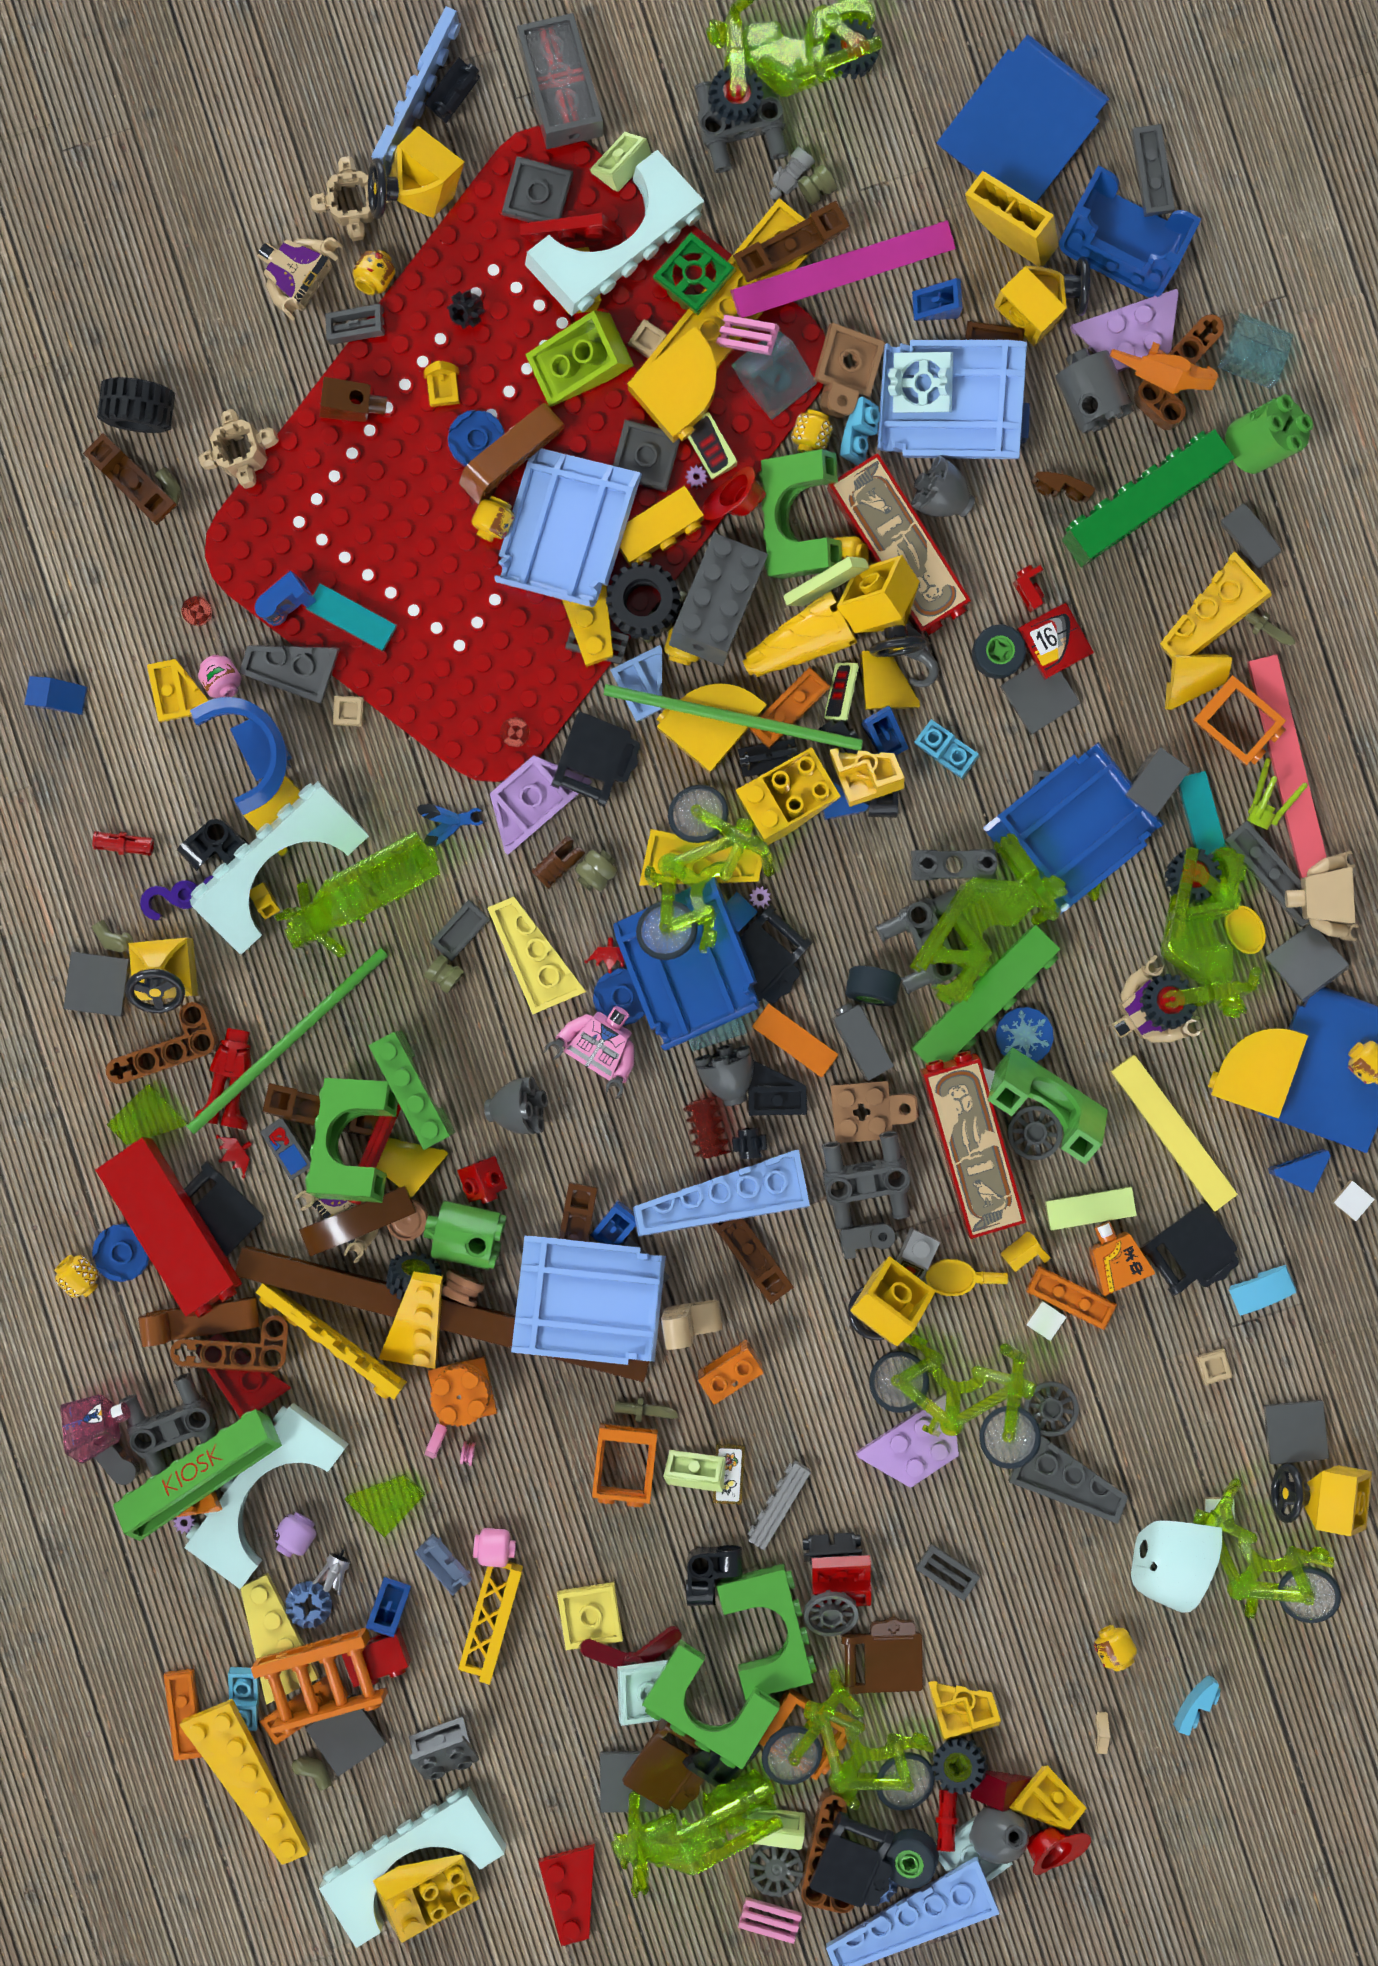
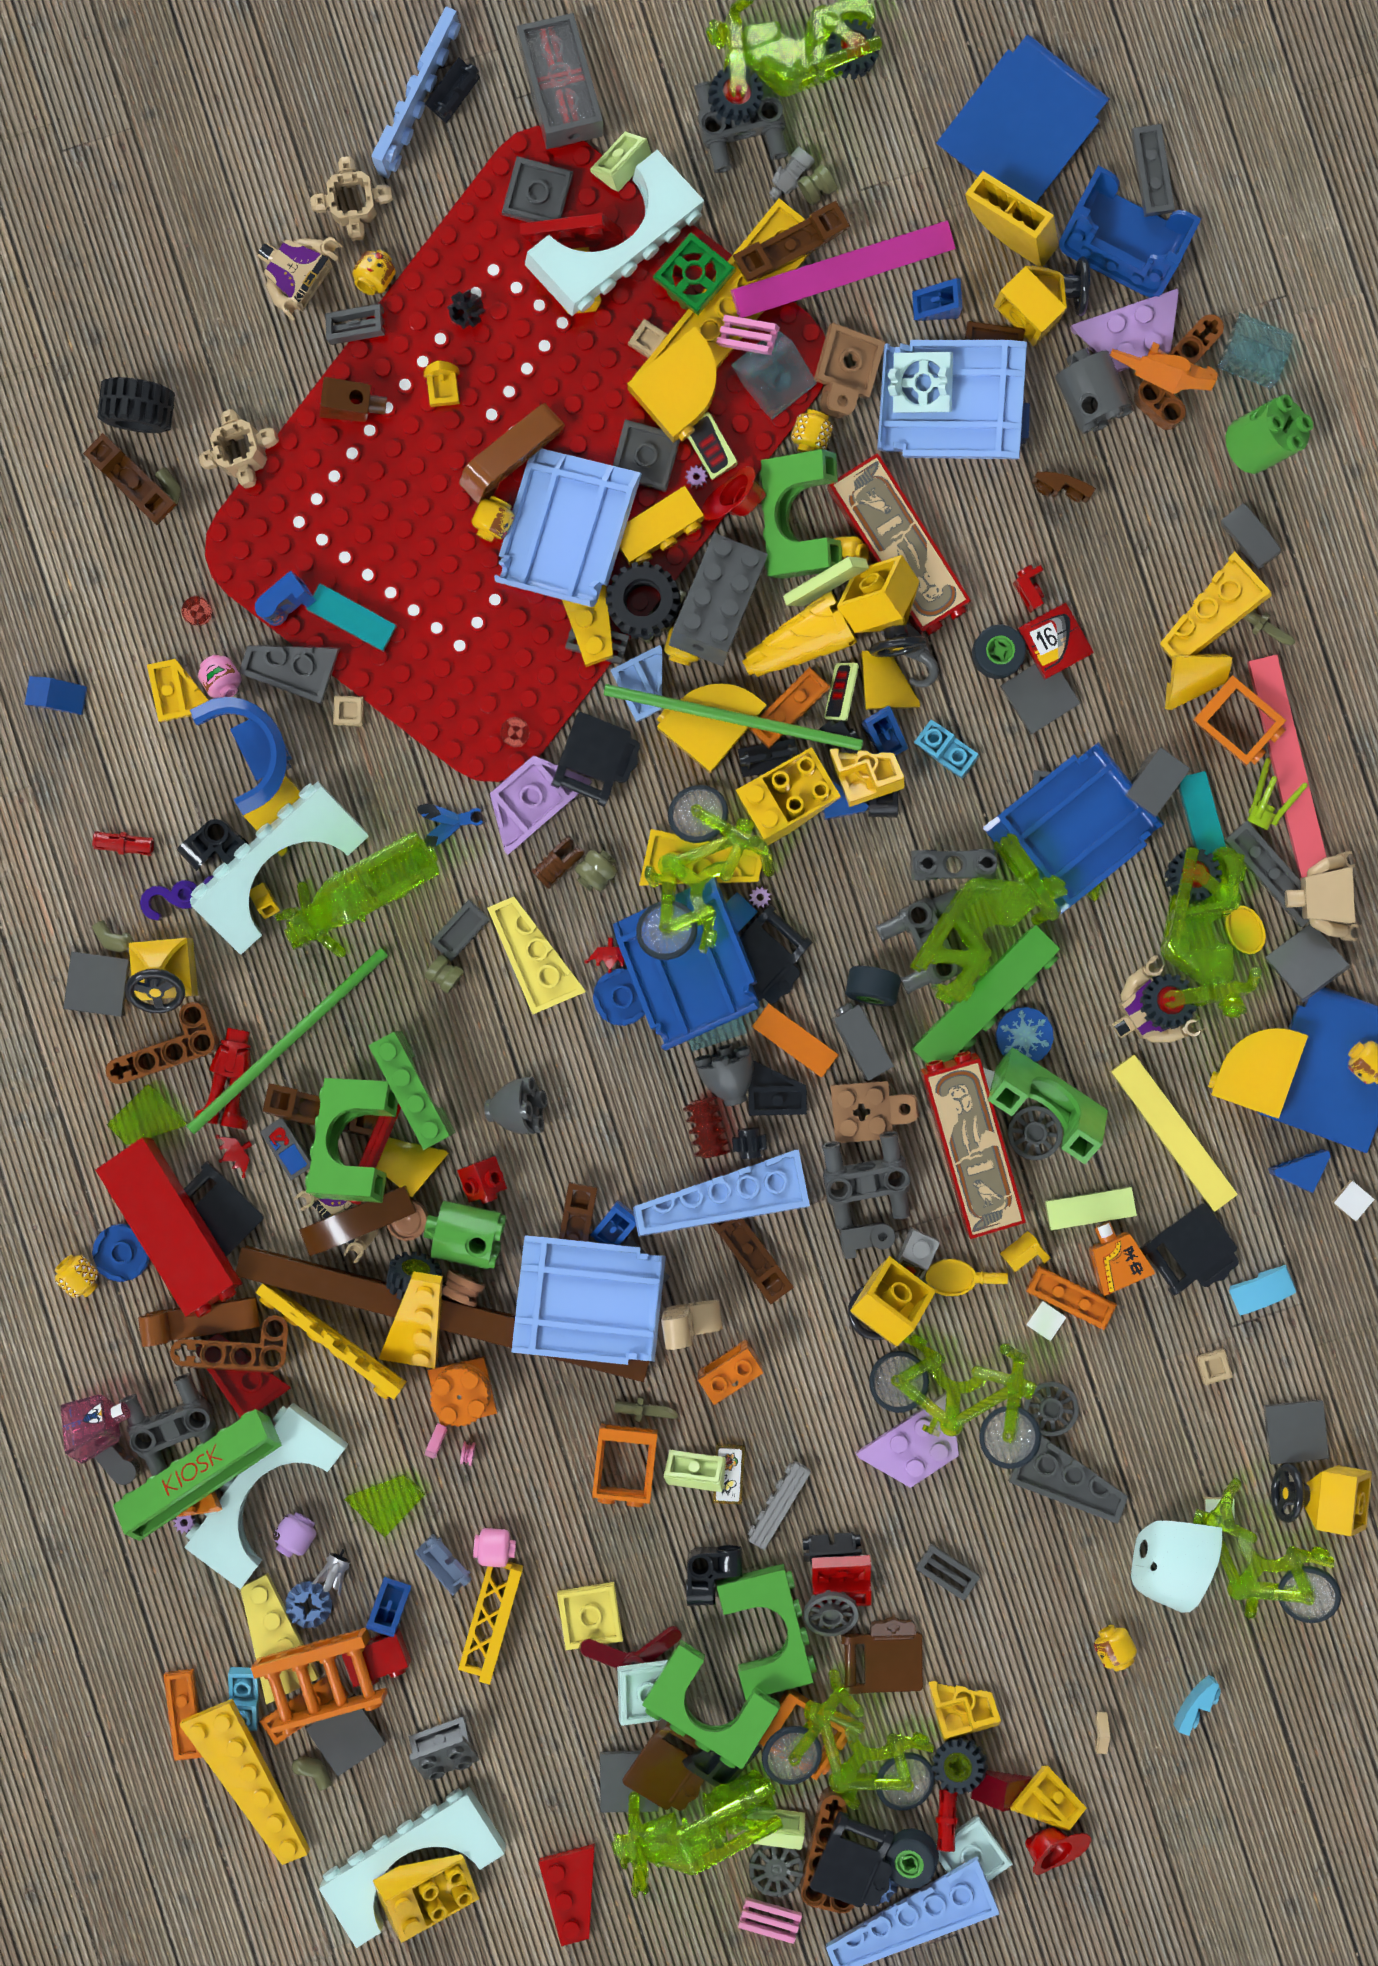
yellow piece [368,126,464,219] -> none
blue tile [448,410,505,467] -> none
lime slope [525,310,634,407] -> none
bright pink torso [544,1006,634,1099] -> none
medium azure slope [840,397,880,465] -> none
dark grey piece [911,455,975,517] -> none
dark grey piece [969,1805,1029,1864] -> none
green brick [1062,429,1235,568] -> none

